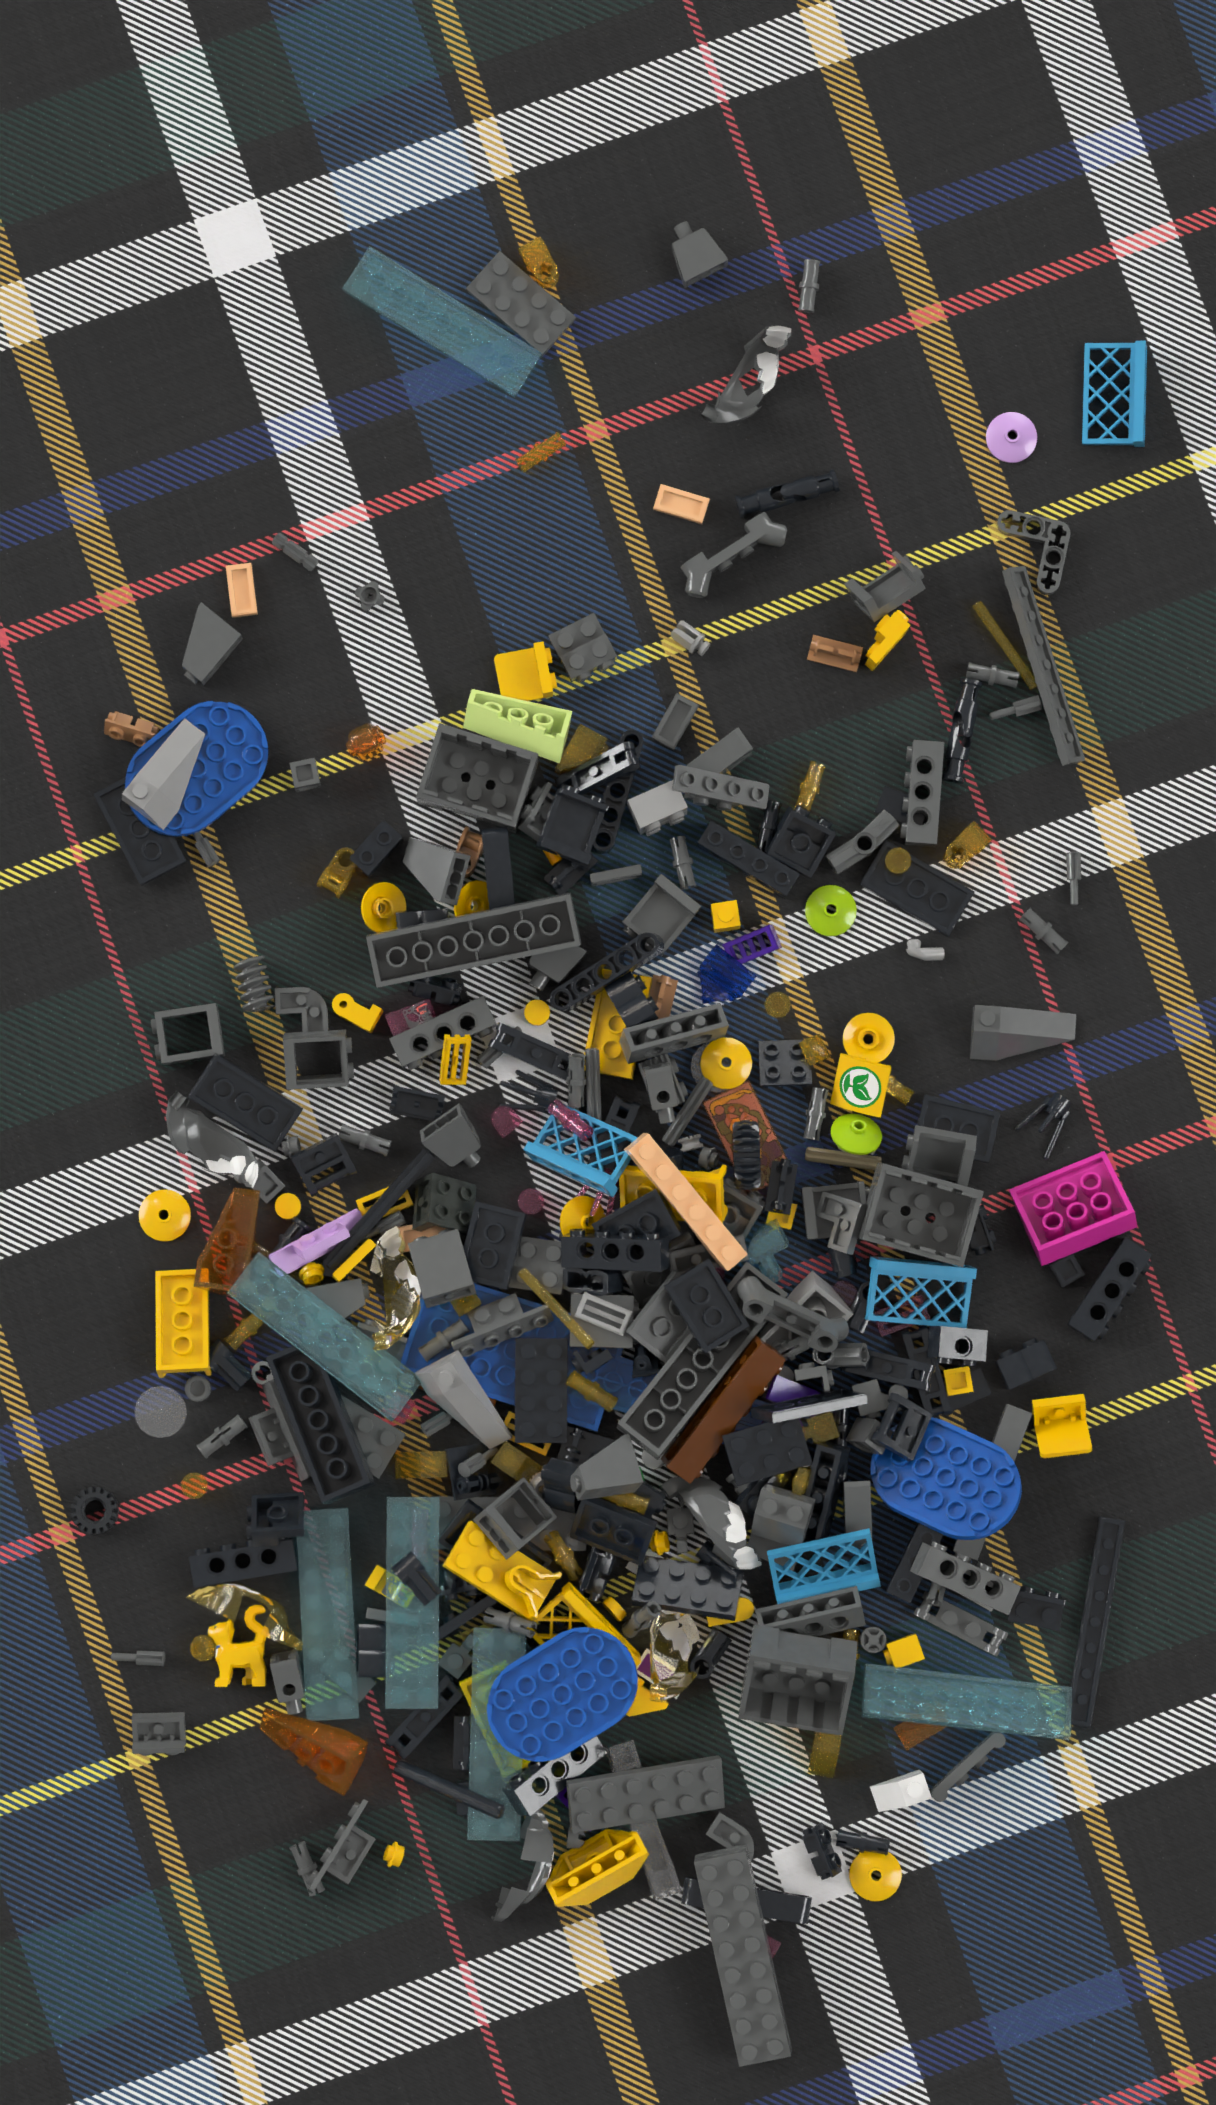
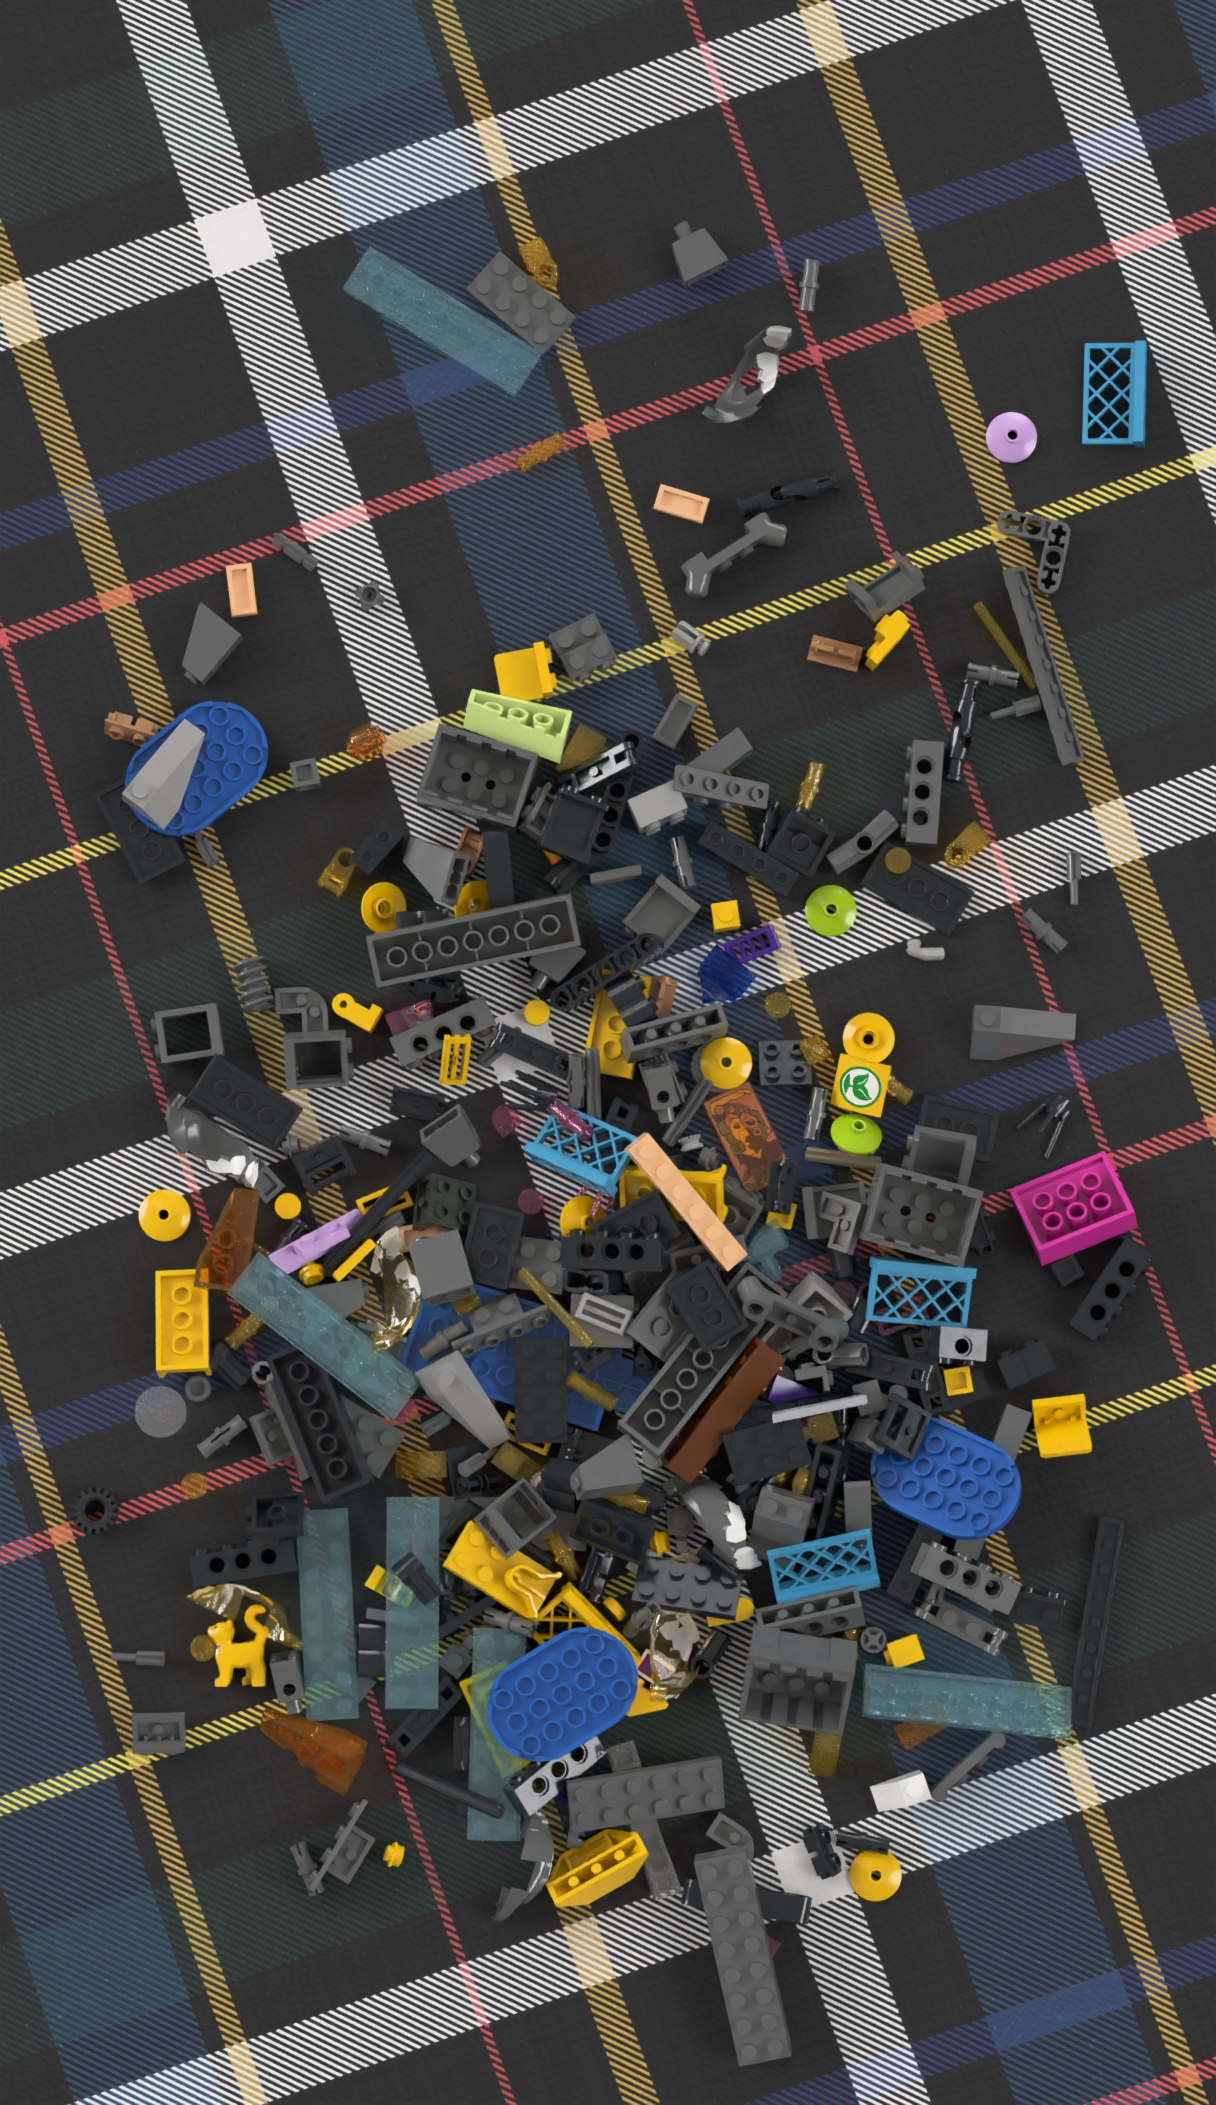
black gear [732,1120,761,1190] -> none

